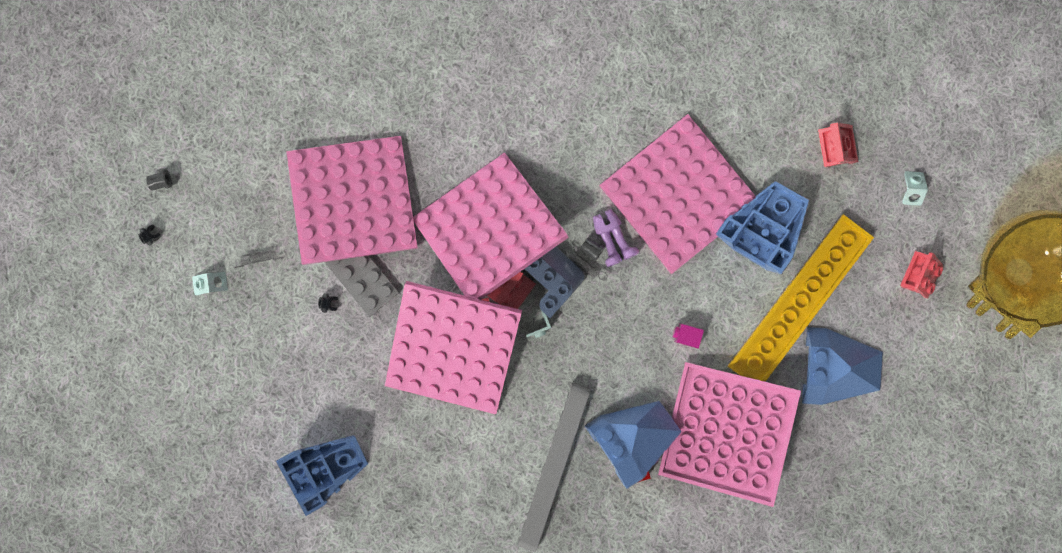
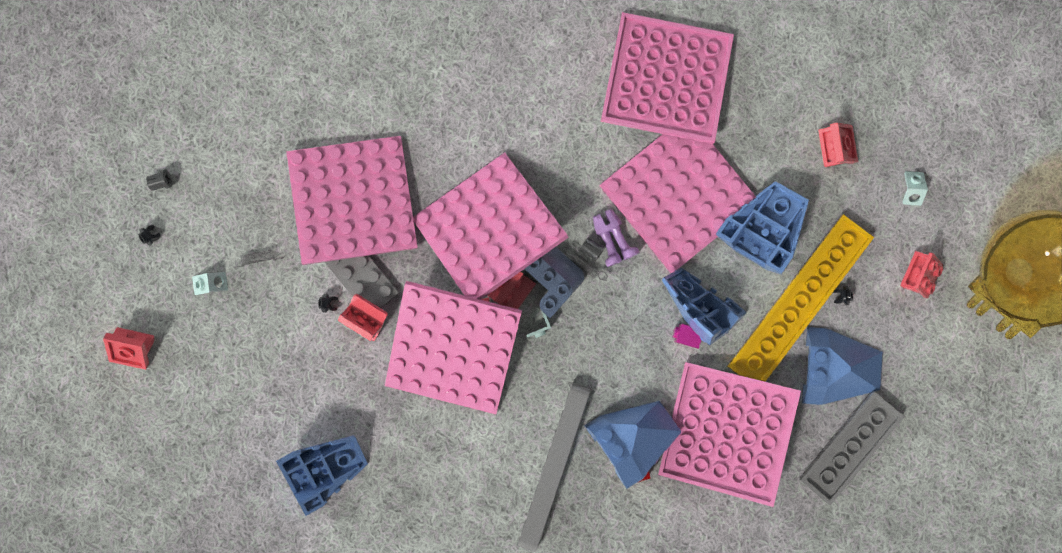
none -> coral bracket [103,327,155,370]
none -> coral bracket [338,294,388,341]
none -> bright pink plate [601,12,734,144]
none -> medium blue wedge [662,268,747,345]
none -> light grey plate [799,391,904,506]
none -> black plate [833,286,853,305]

